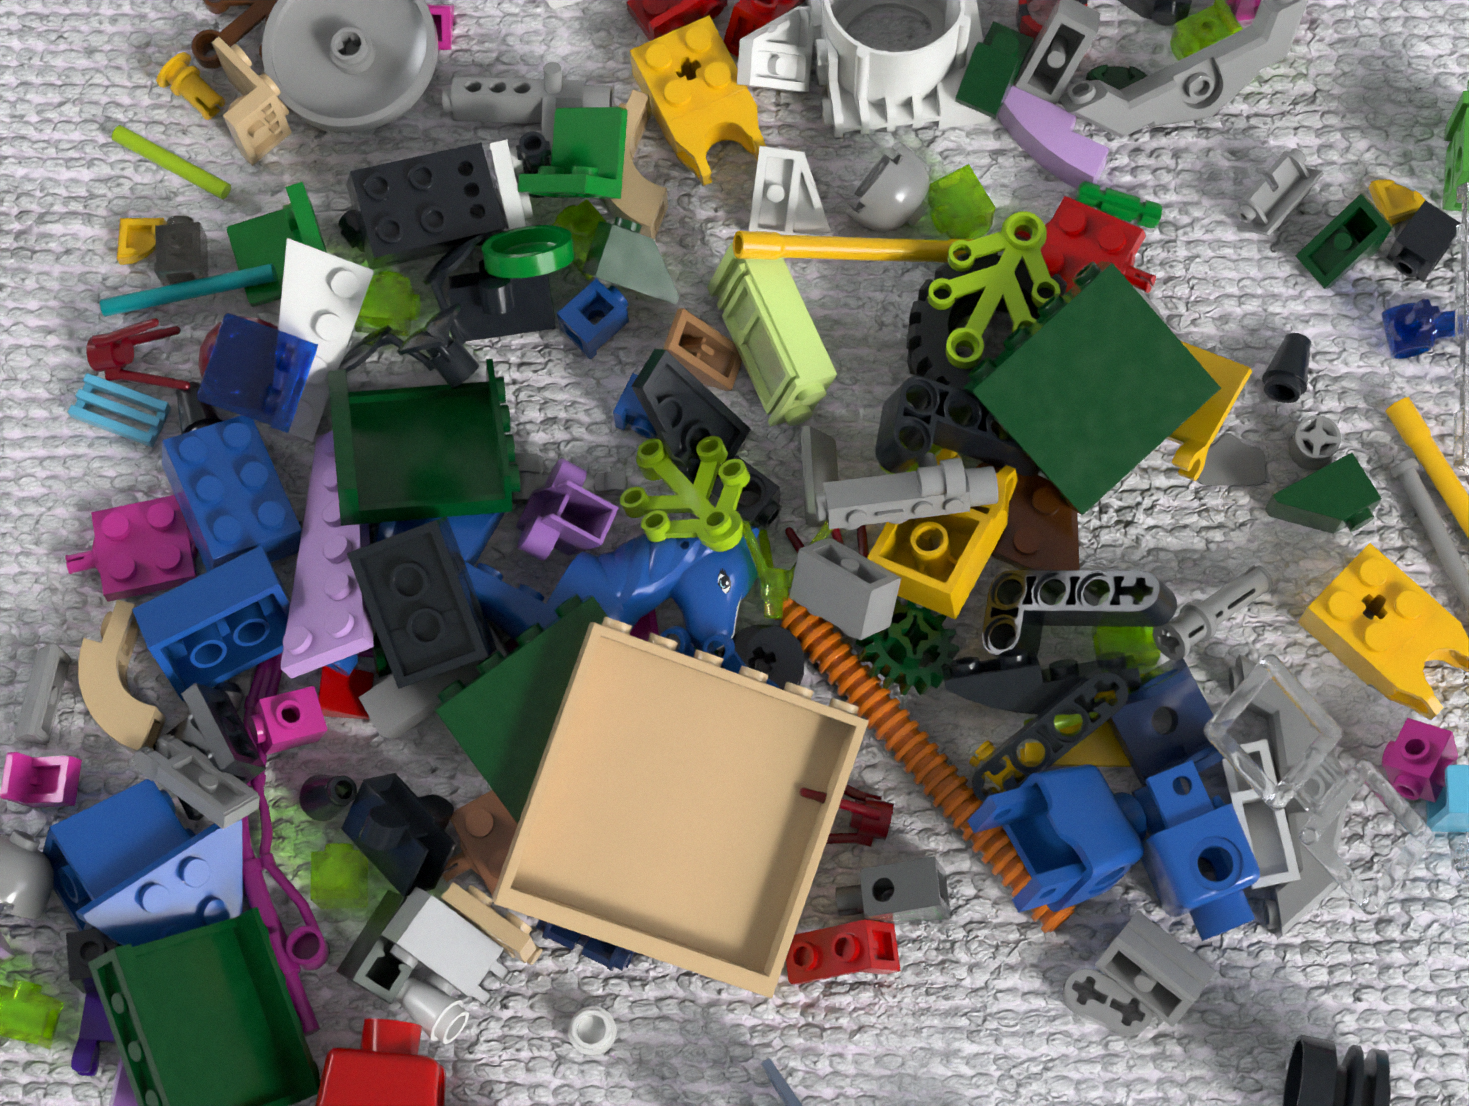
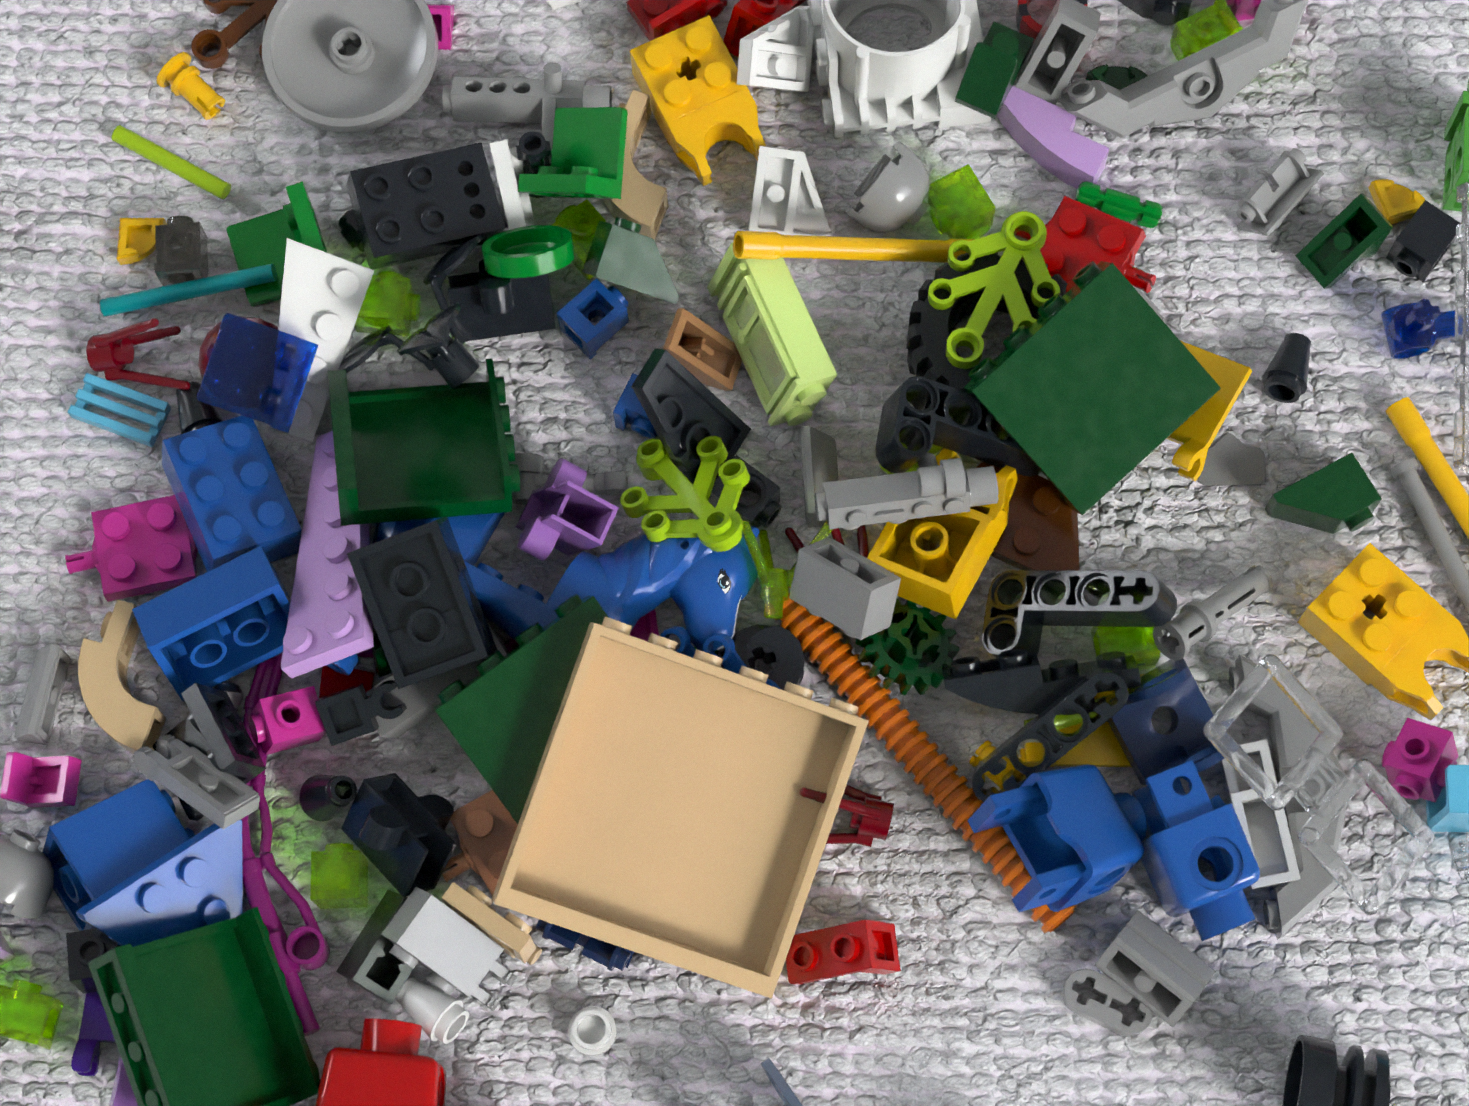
tan bracket [212,37,292,166] -> none
dark grey torso [835,856,951,925] -> none
light grey wheel [1289,415,1341,470] -> none
none -> black plate [315,680,407,746]

